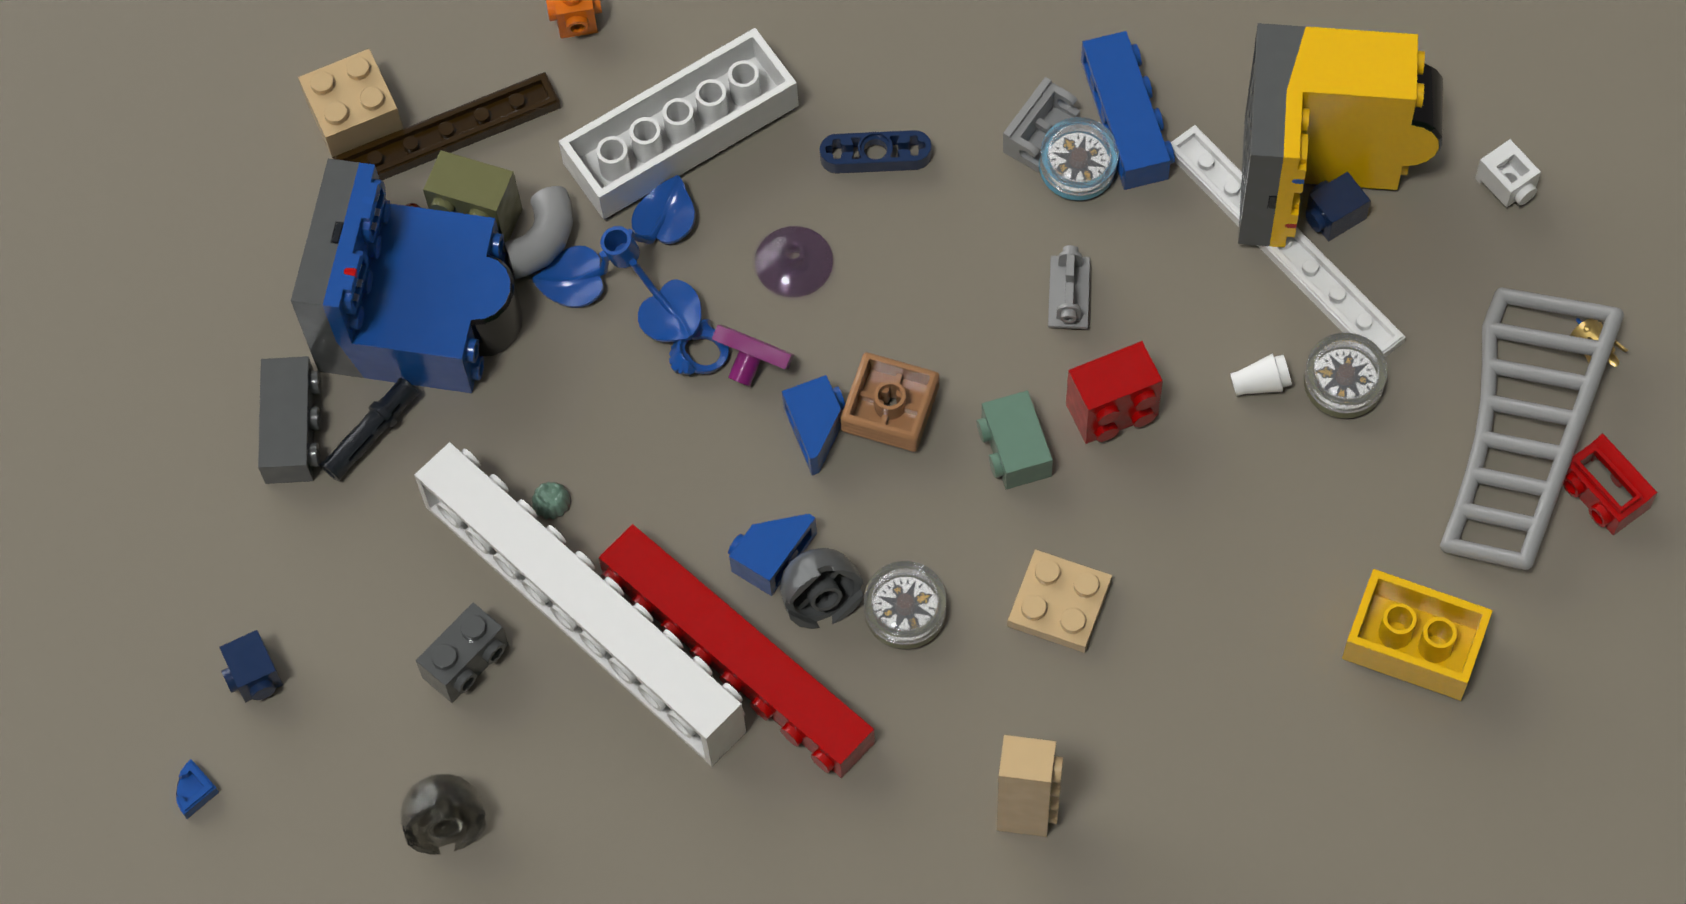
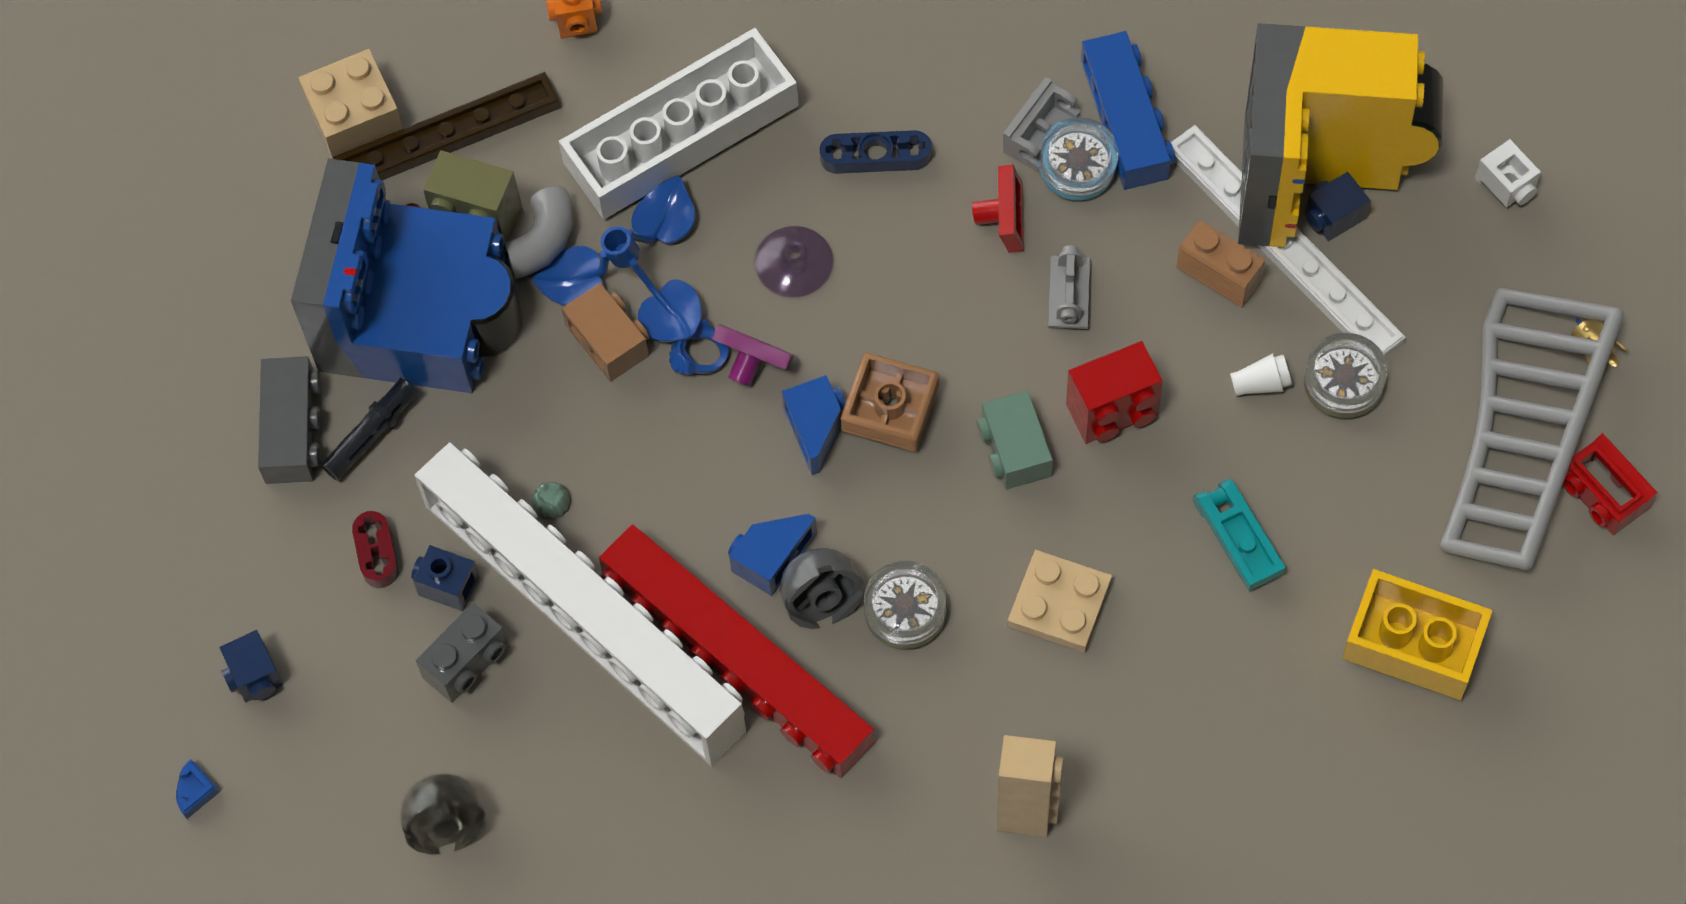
none -> dark red beam [352,511,398,588]
none -> dark blue brick [411,545,479,612]
none -> medium nougat brick [561,283,649,382]
none -> red tile [972,164,1024,253]
none -> medium nougat brick [1176,220,1265,307]
none -> teal plate [1193,479,1286,591]

